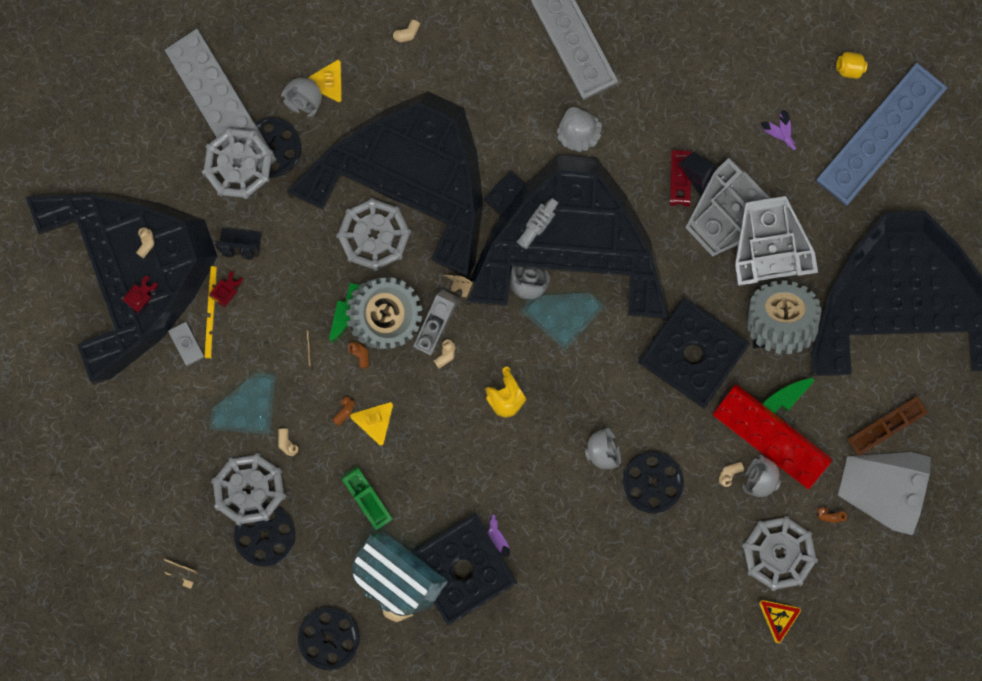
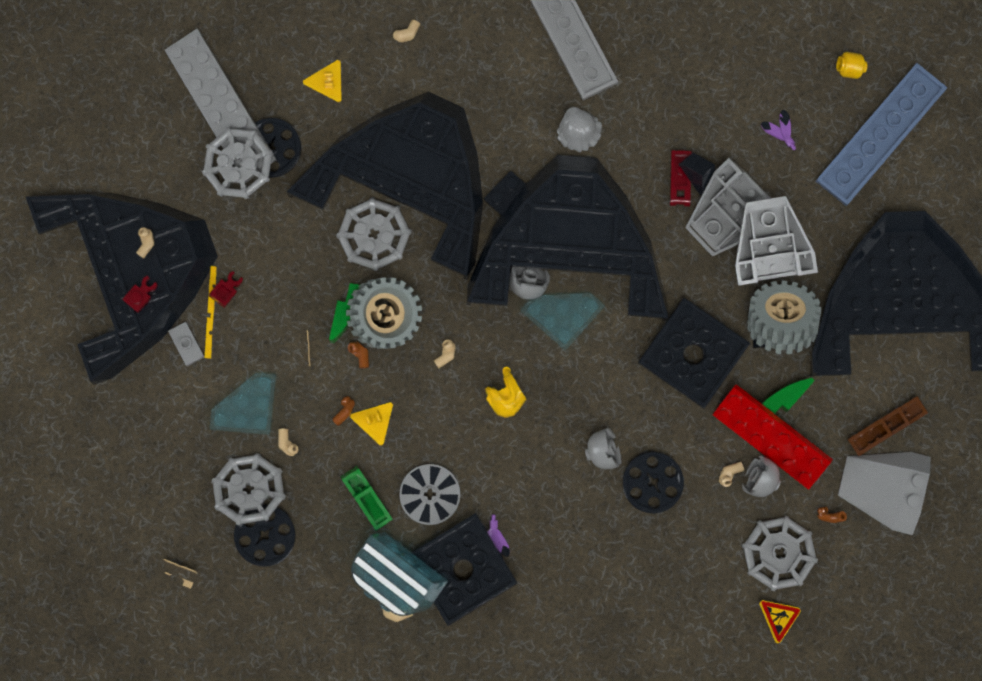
black bracket [215,228,262,260] -> none
light grey cylinder [281,78,322,116] -> none
black wedge [298,608,360,670] -> none
light grey slope [413,289,460,355] -> none
tan piece [444,275,473,298] -> none
light grey hinge [517,198,558,249] -> none
none -> light grey piece [400,464,460,525]

